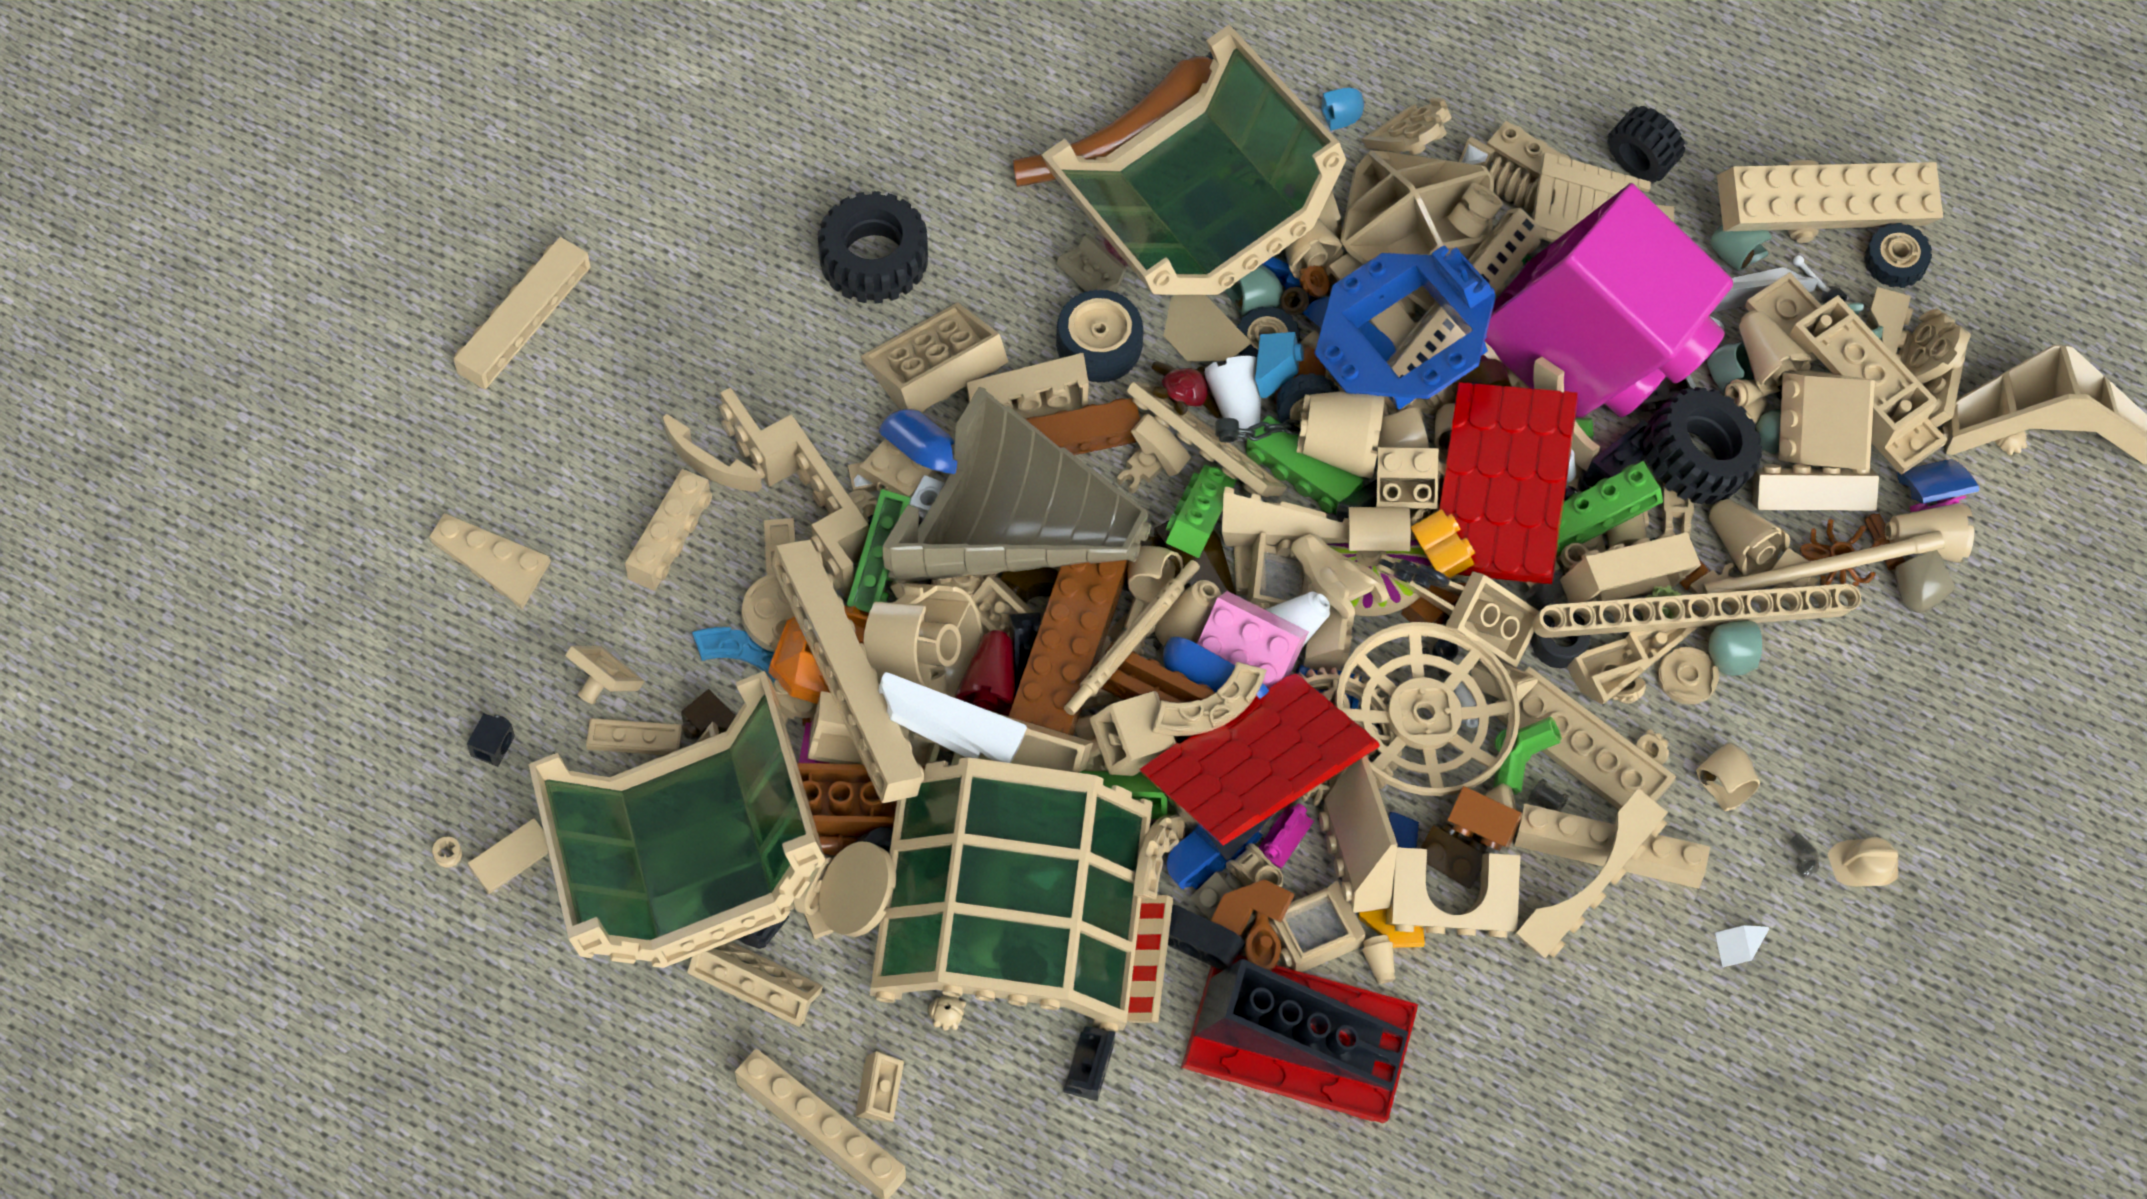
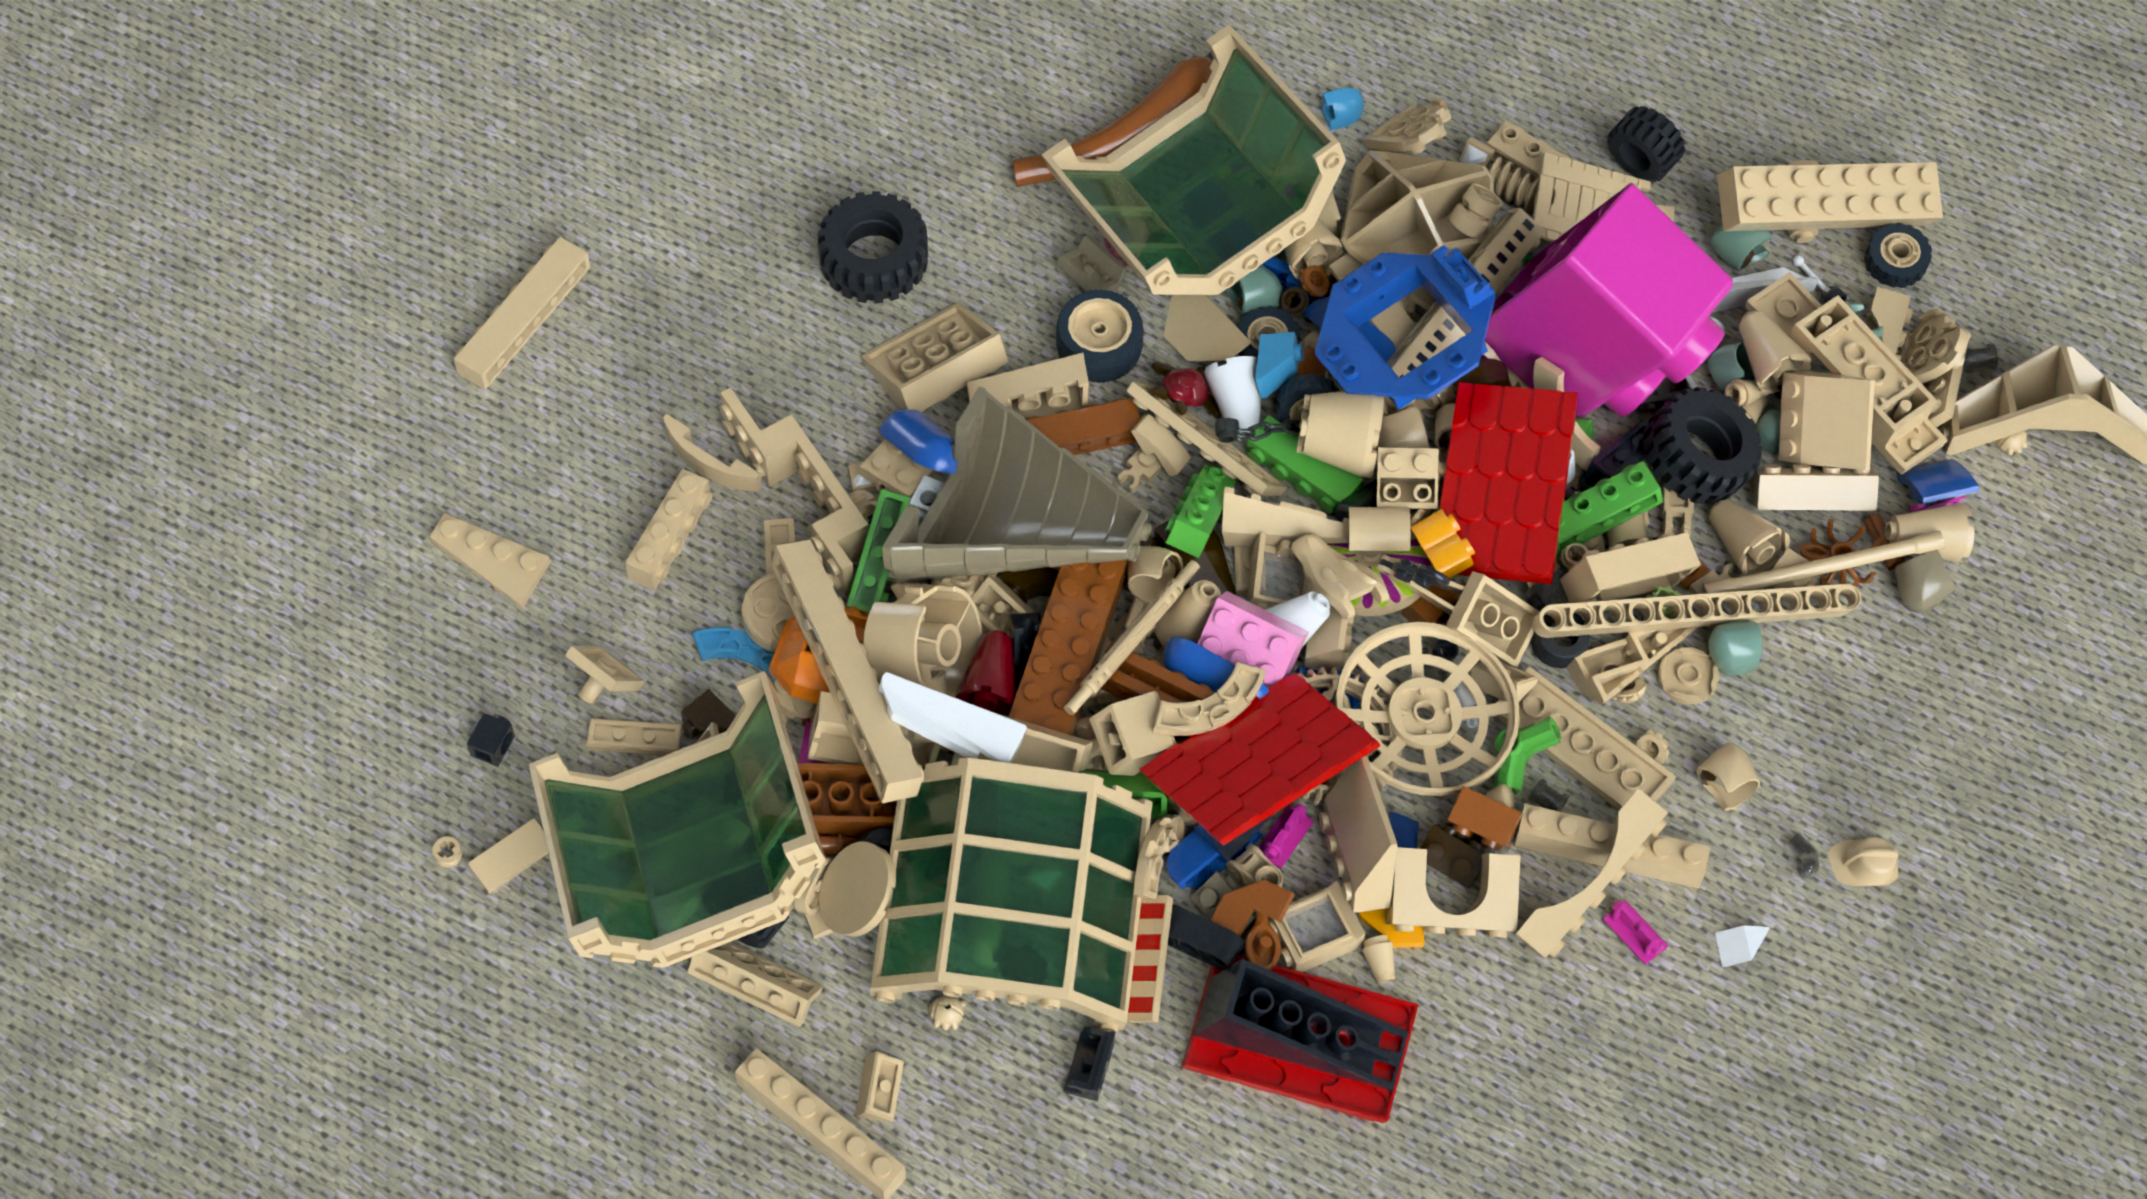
none -> dark pink hinge [1603,900,1669,965]
none -> clear smoke bush [1963,343,1998,373]

